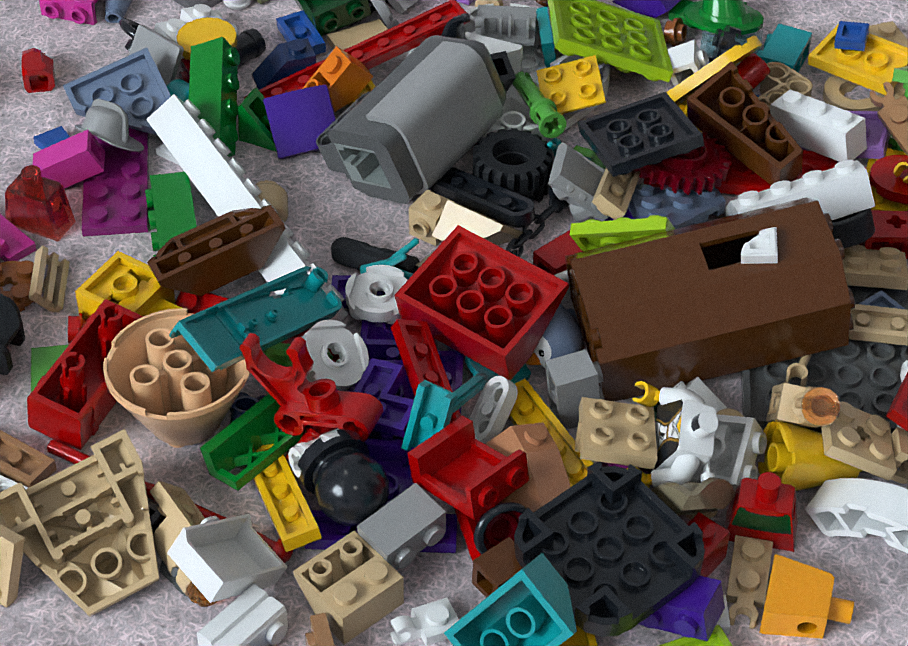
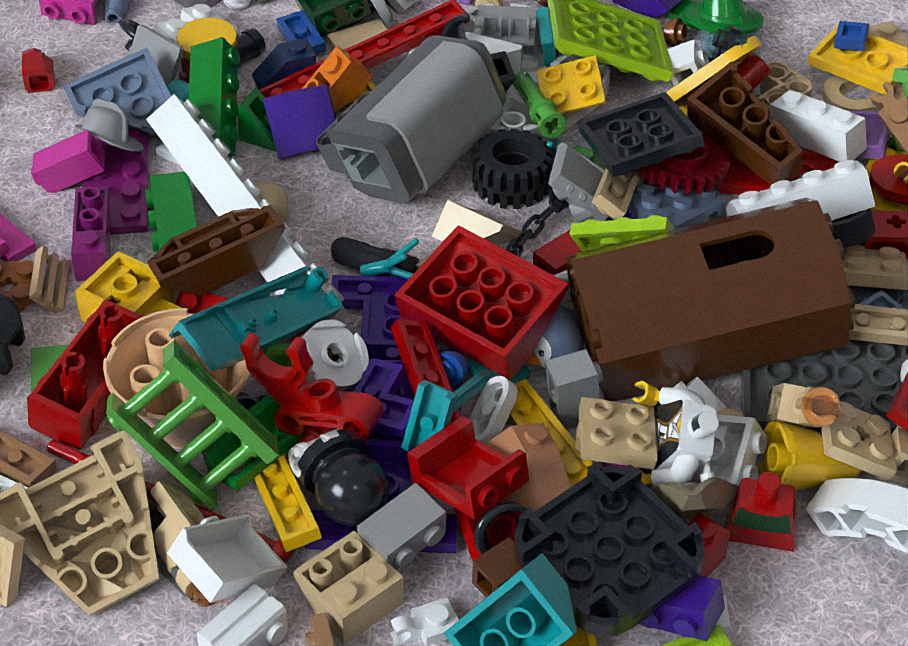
clear red torso [5,165,76,241] -> none
blue tile [33,126,70,149] -> none
red plate [68,313,87,343] -> none
white plate [345,265,408,324] -> none
tan brick [409,190,454,246] -> none
black plate [431,167,535,228] -> none
tan plate [726,535,773,629] -> none
white tile [741,227,778,264] -> none
teal brick [756,24,812,73] -> none
light orange torso [759,554,855,639] -> none
tan hand [785,354,812,387] -> none
none -> magenta slope [71,186,111,281]
none -> bright green fence [106,340,279,511]
none -> blue plate [439,351,468,386]

